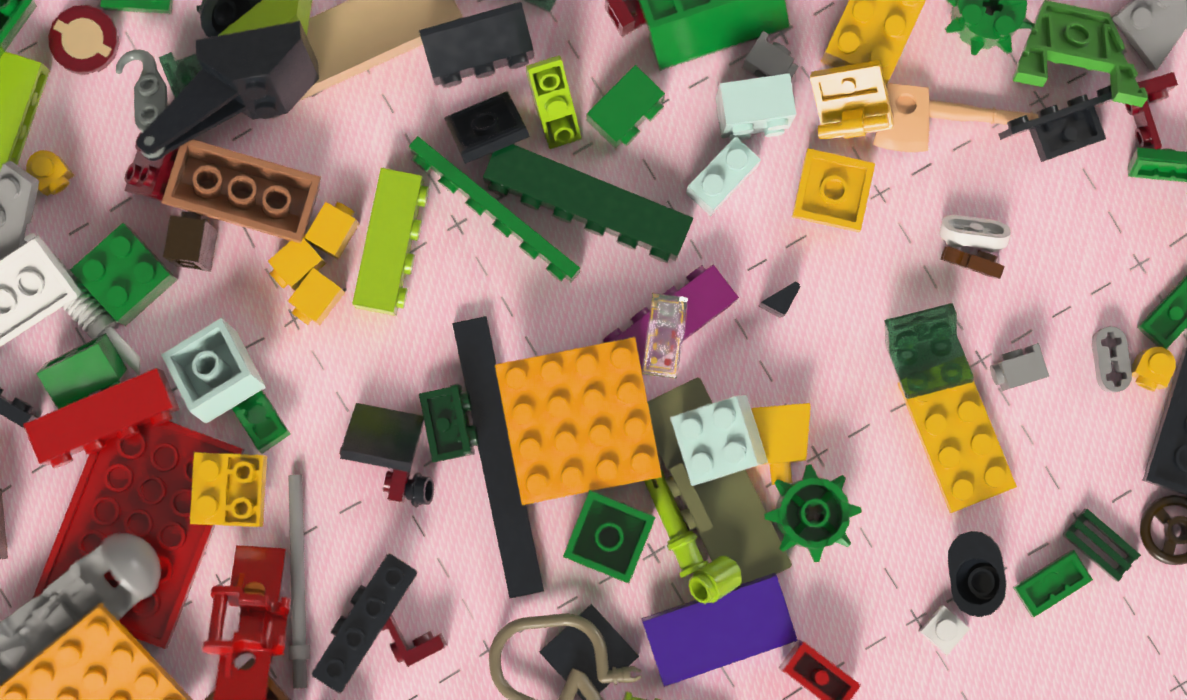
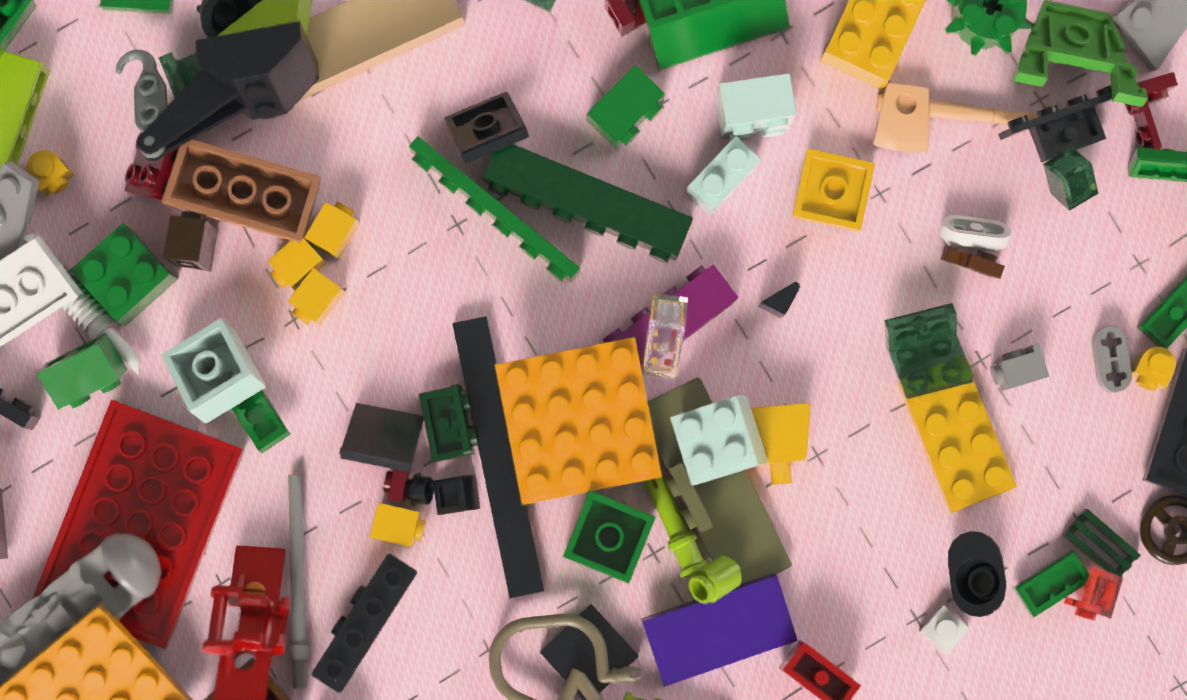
red brick [23,368,180,468] -> none
tile [48,5,120,75] -> none
yellow plate [190,453,267,527] -> none
lime brick [352,168,429,316] -> none
dark red bracket [382,615,448,667] -> none
black slope [419,2,534,88] -> none
lime slope [526,55,582,150] -> none
light grey brick [742,31,799,79] -> none
green brick [764,464,862,562] -> none
yellow plate [810,60,894,140] -> none
none -> yellow brick [370,503,426,547]
none -> black slope [433,475,480,515]
none -> clear green brick [1043,147,1099,211]
none -> clear red bracket [1064,567,1123,621]

